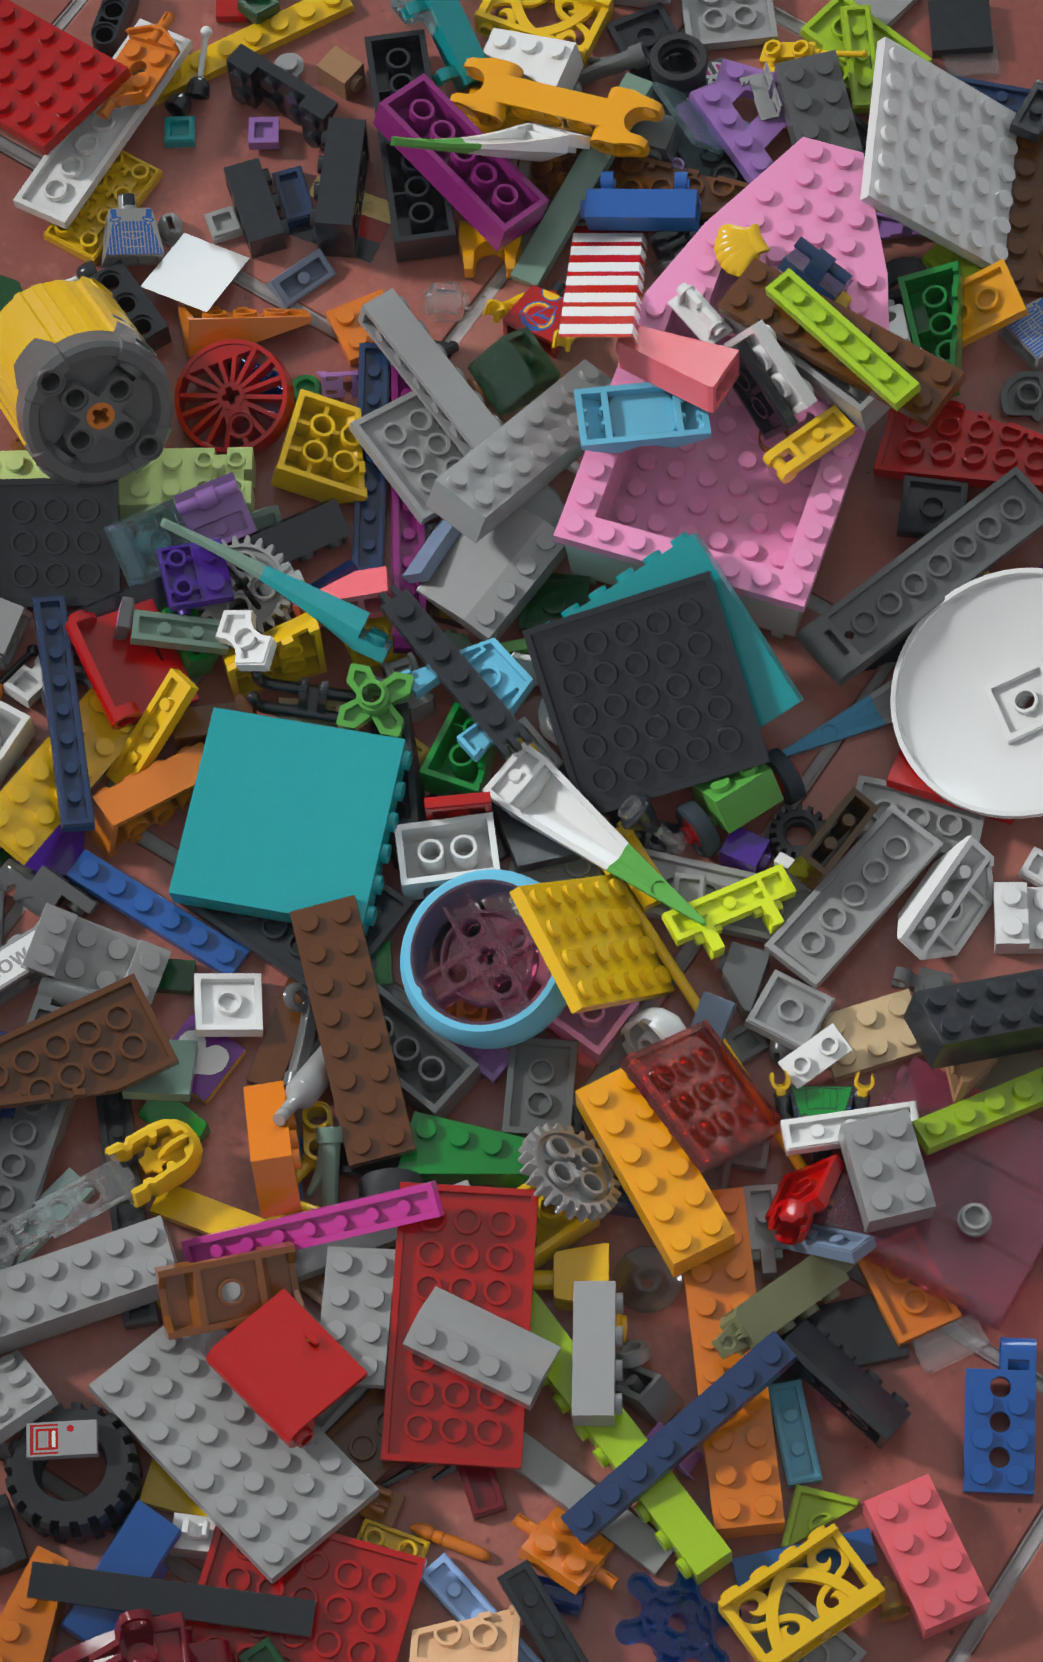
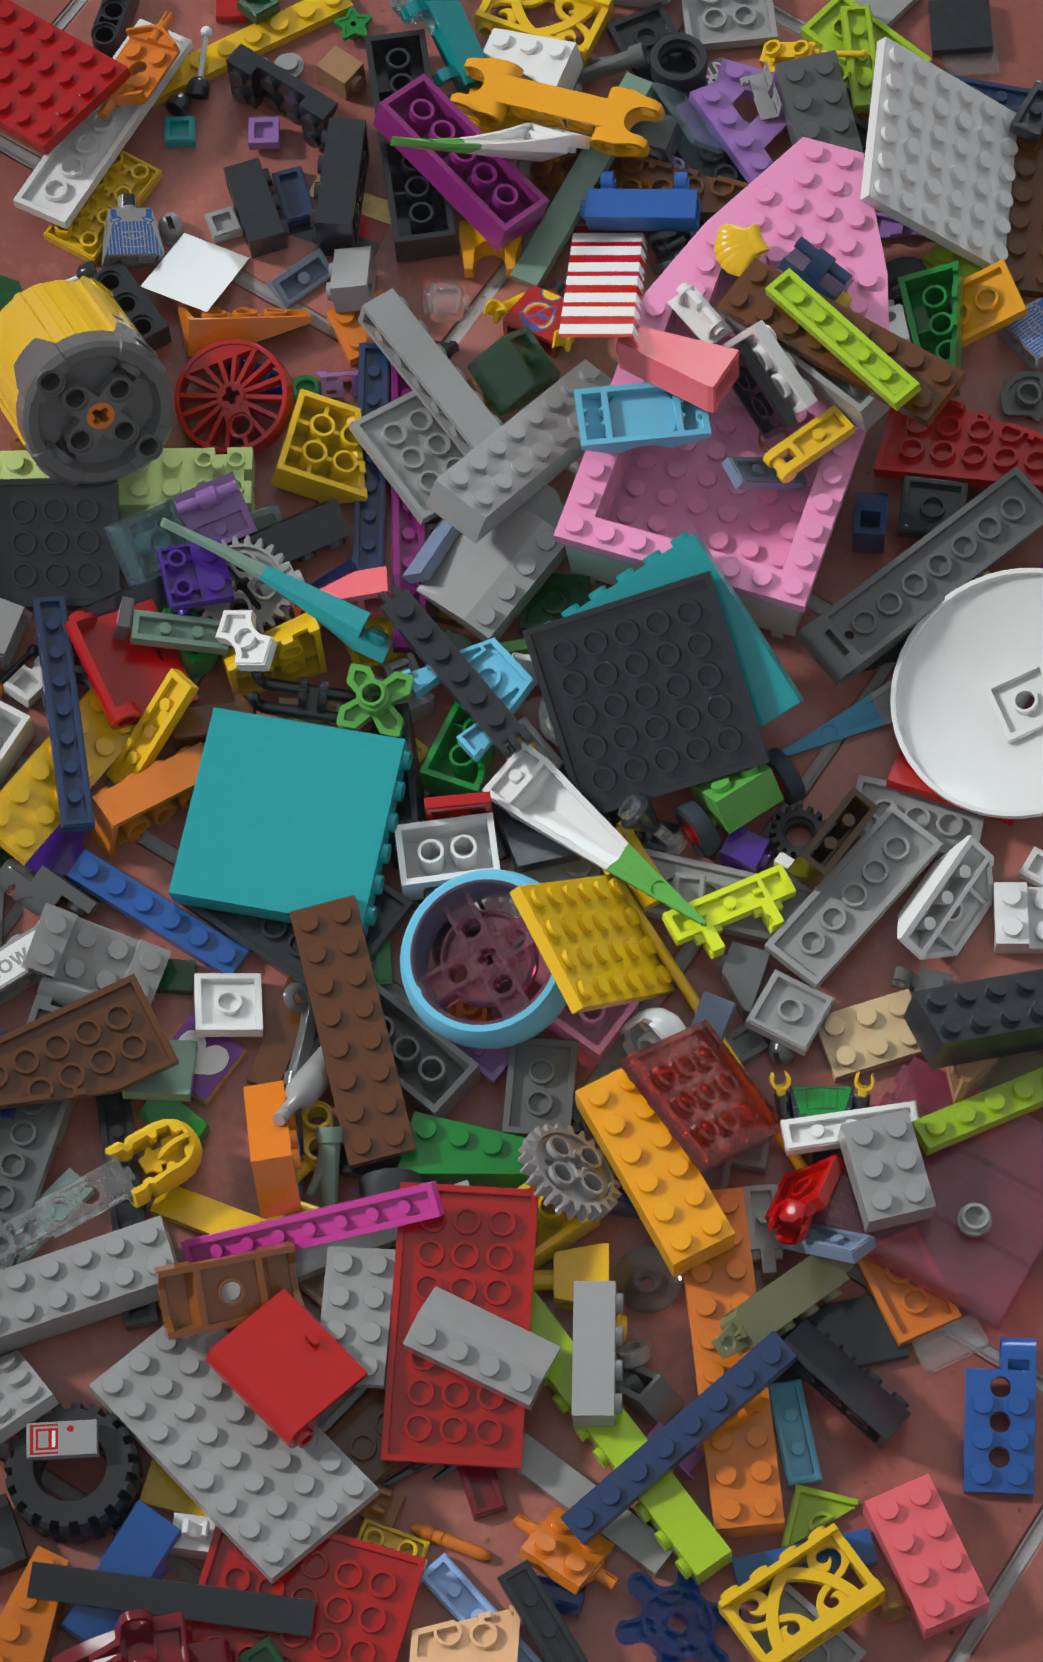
white hinge [778,1023,853,1090] -> none
none -> light grey brick [326,246,377,313]
none -> green plate [334,7,373,41]
none -> sand blue tile [721,457,808,490]
none -> dark blue slope [852,491,888,553]

